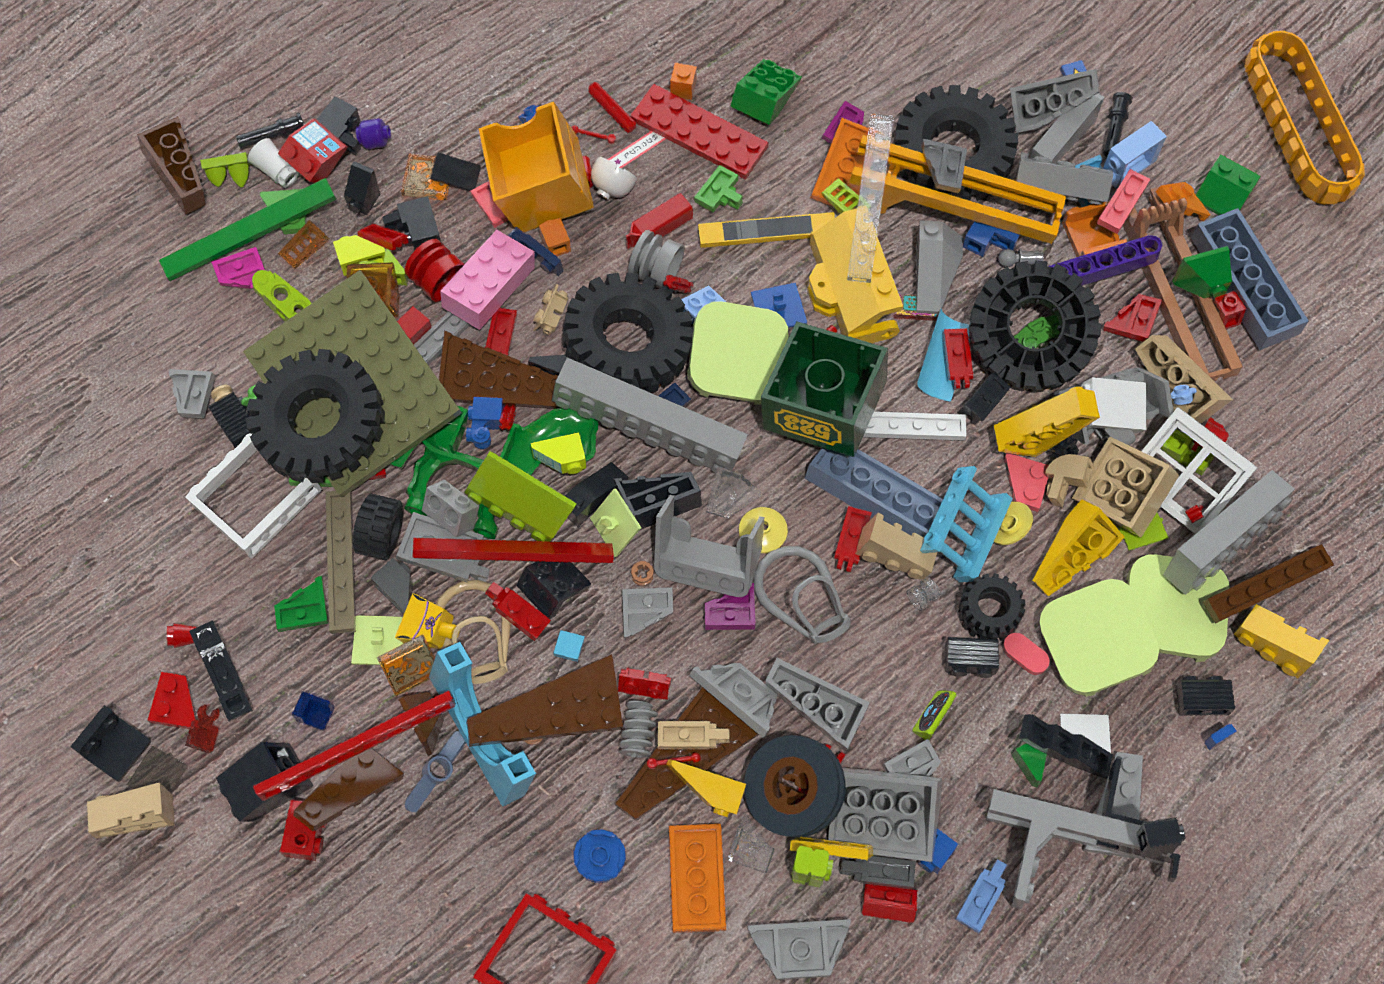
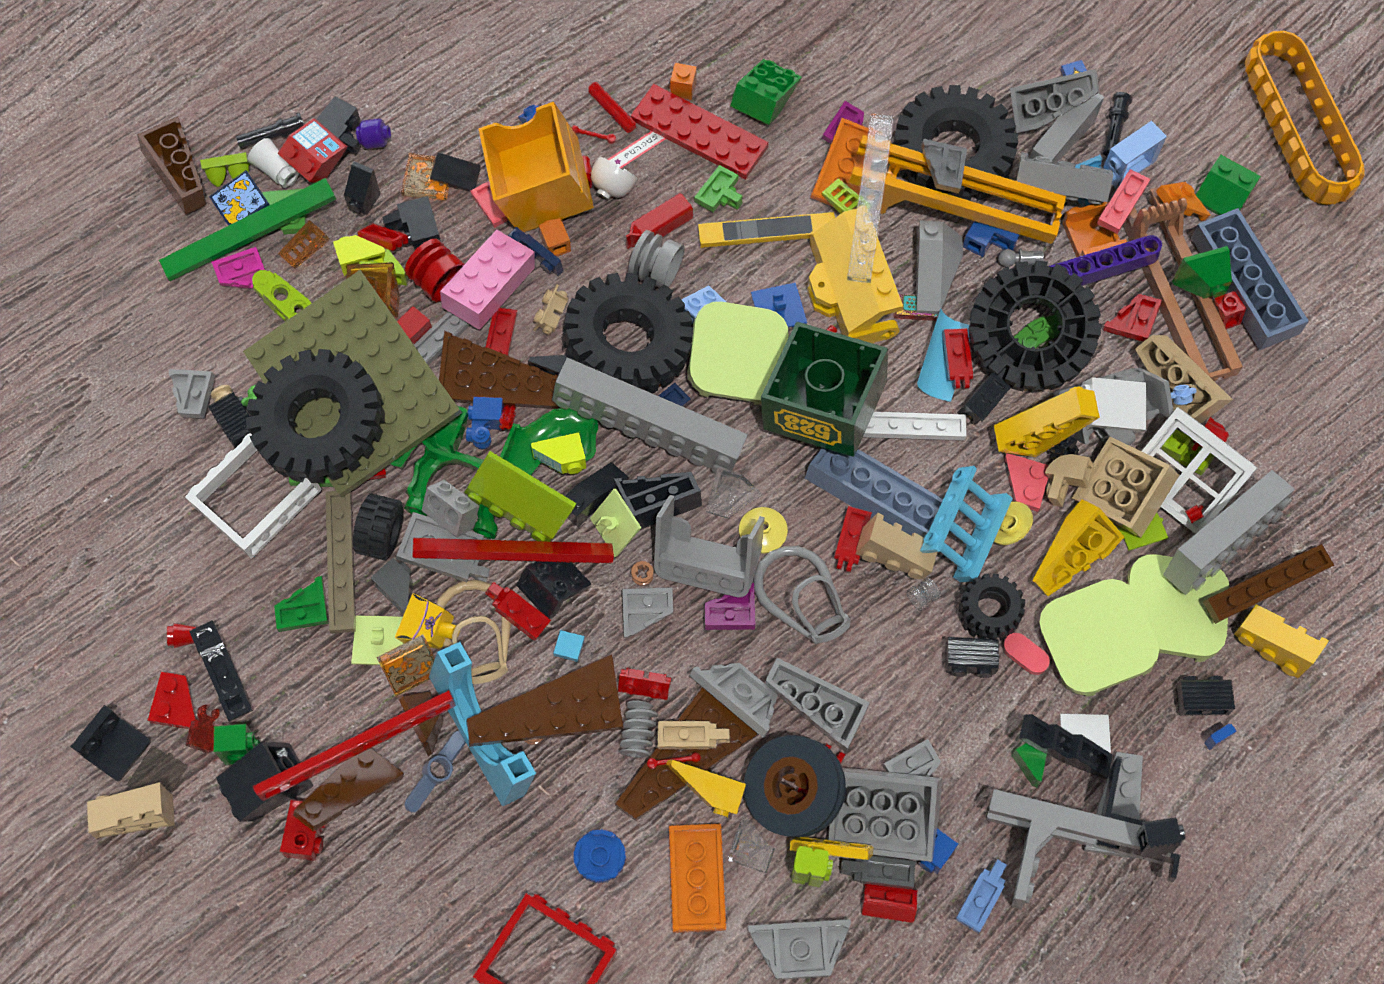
clear blue panel [292,691,335,731] -> none
red axle [663,275,694,294] -> none
slope [912,690,957,740] -> none
none -> tile [209,171,270,226]
none -> green brick [214,724,260,765]

